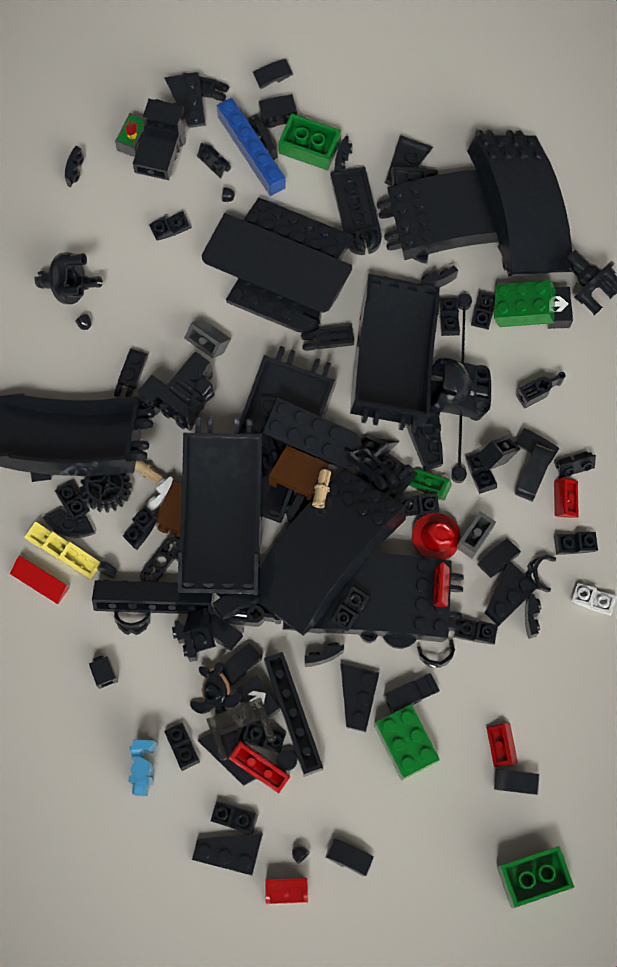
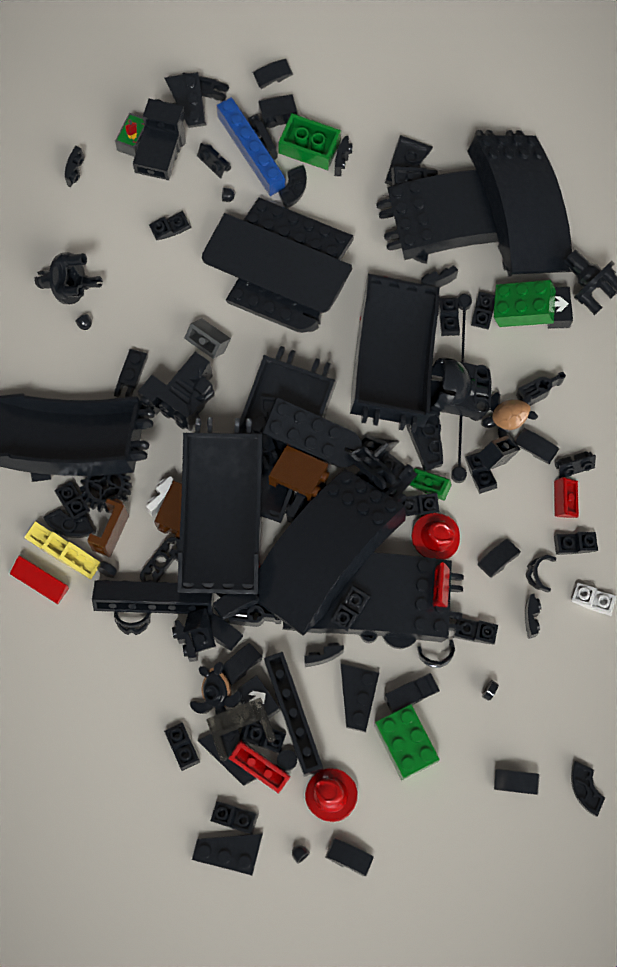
black brick [89,656,118,689] -> none
black slope [123,505,158,550] -> none
dark azure hips [128,739,158,796] -> none
tan axle [135,460,165,485] -> none
red hinge [265,878,308,904] -> none
black hinge [301,326,354,351] -> none
tan axle [312,469,331,508] -> none
black plate [330,167,382,255] -> none
dark grey brick [457,512,496,559] -> none
black wing [484,562,538,627] -> none
red slope [486,723,518,768] -> none
green brick [497,846,575,908] -> none
black beam [515,444,554,502] -> none
none -> reddish brown panel [87,498,129,558]
none -> black tile [278,165,307,209]
none -> red hat [305,768,358,822]
none -> medium nougat animal [481,392,538,442]
none -> black tile [482,680,499,701]
none -> black tile [571,761,605,817]

